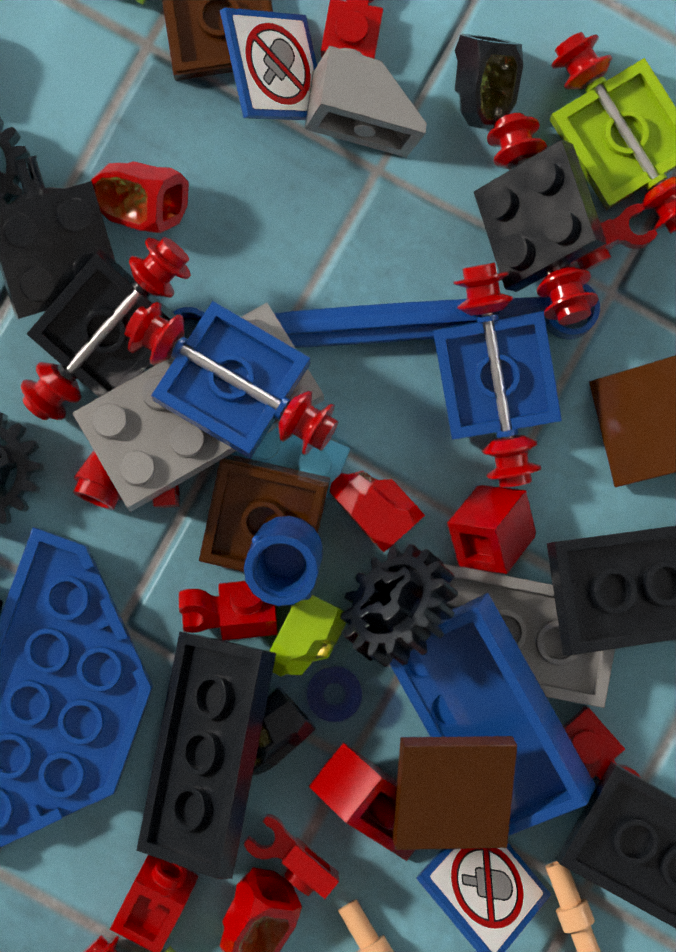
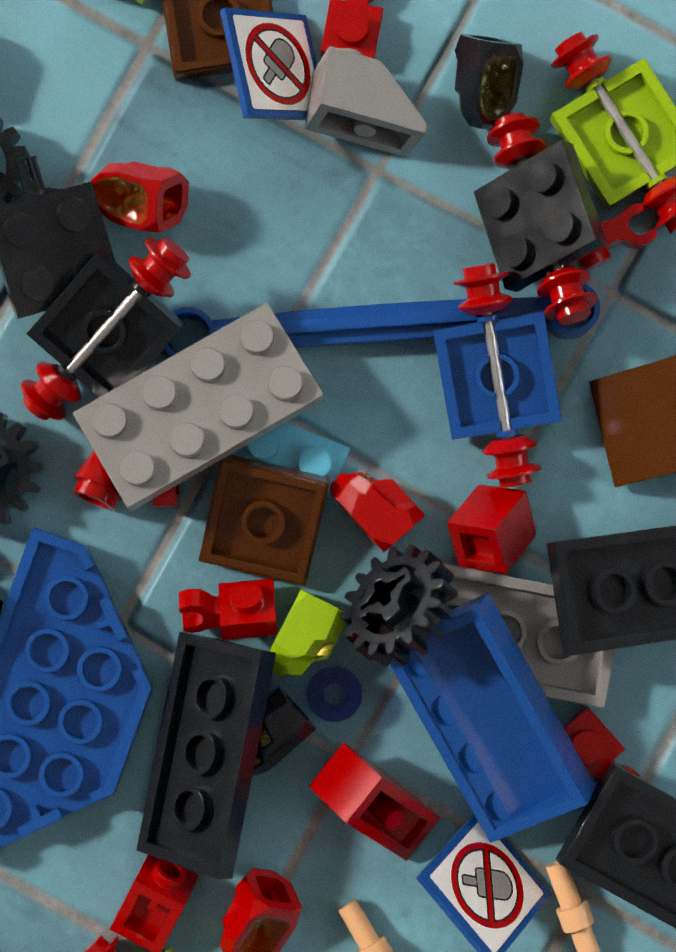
blue plate [125,301,339,459] -> none
blue piece [244,516,323,606] -> none
red plate [244,813,339,899] -> none
reddish brown tile [393,736,517,850] -> none

